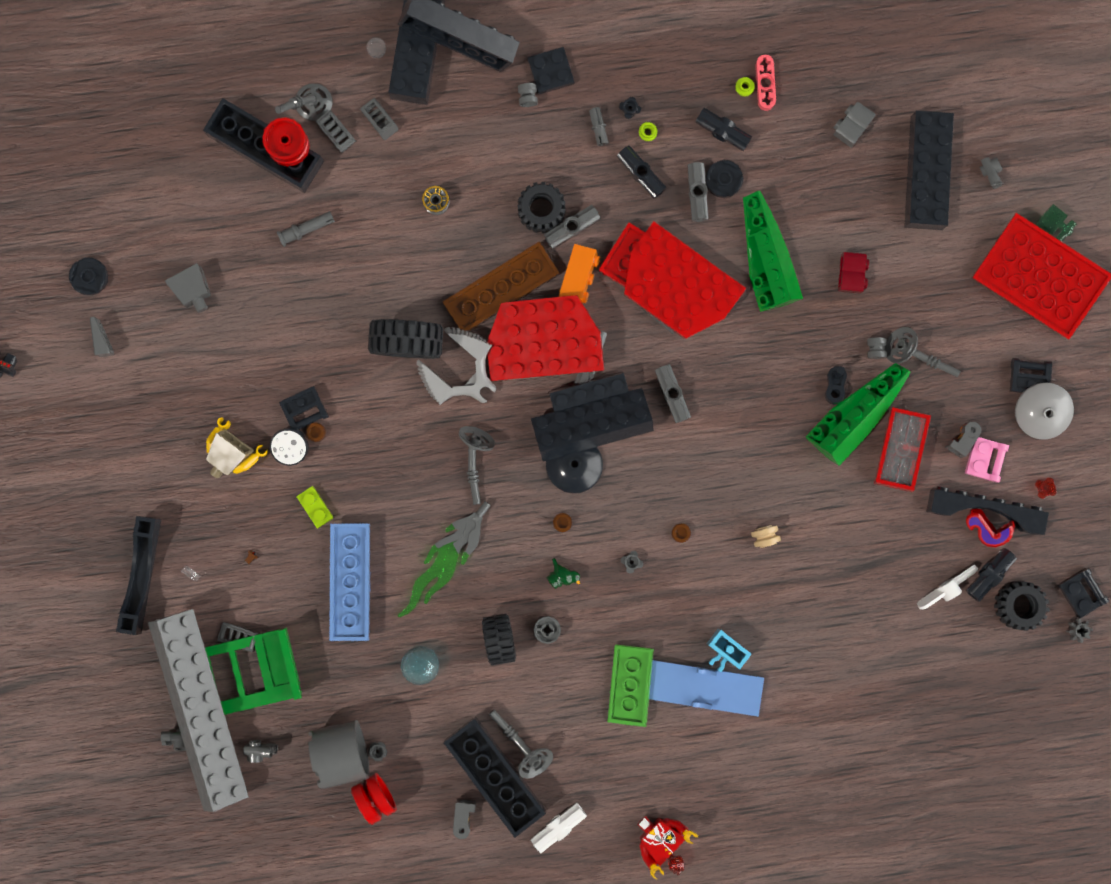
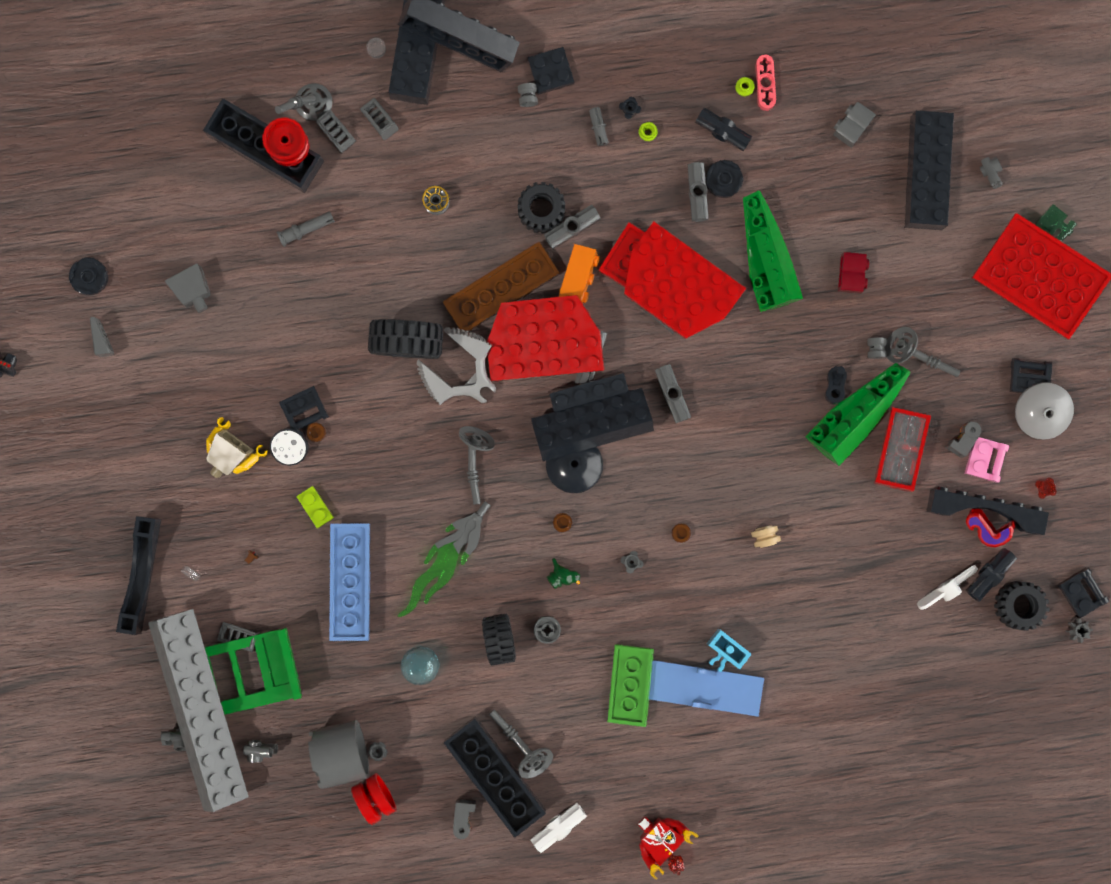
black piece [617,145,666,199] -> none

